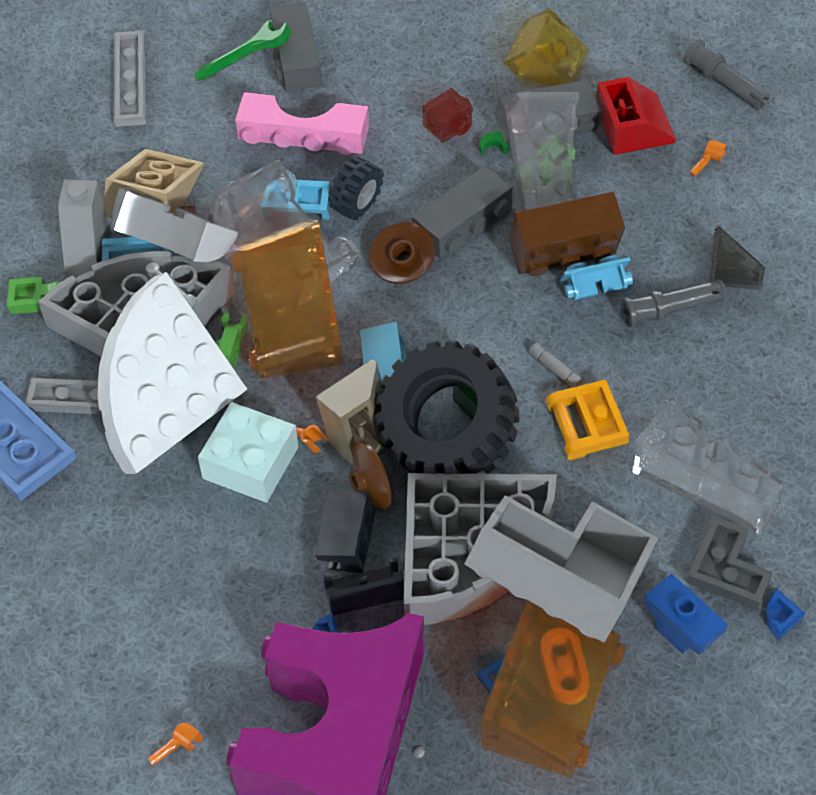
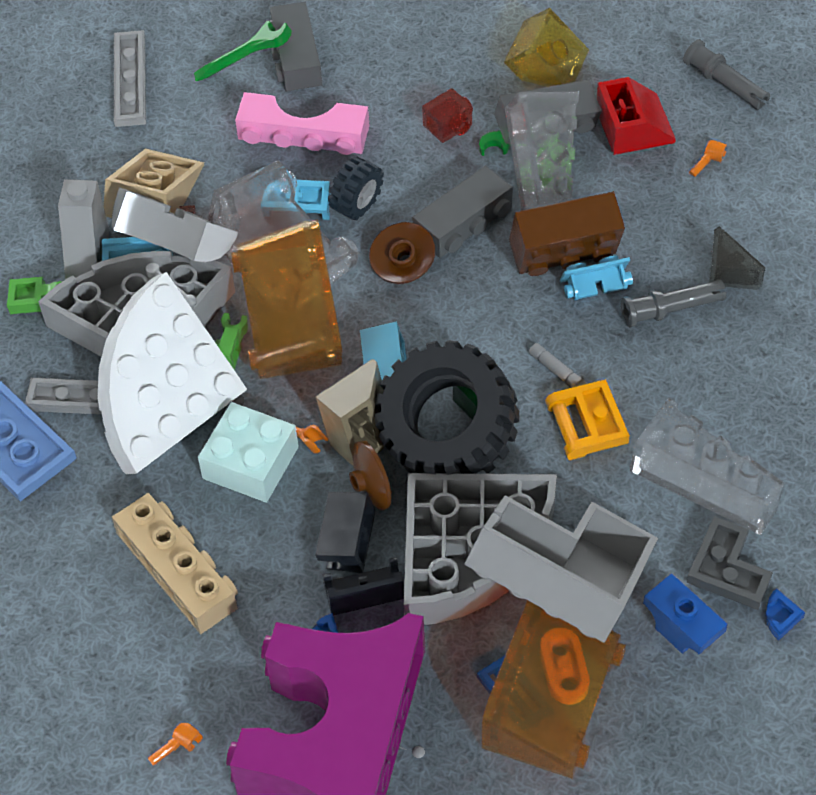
none -> tan brick [112,493,238,634]

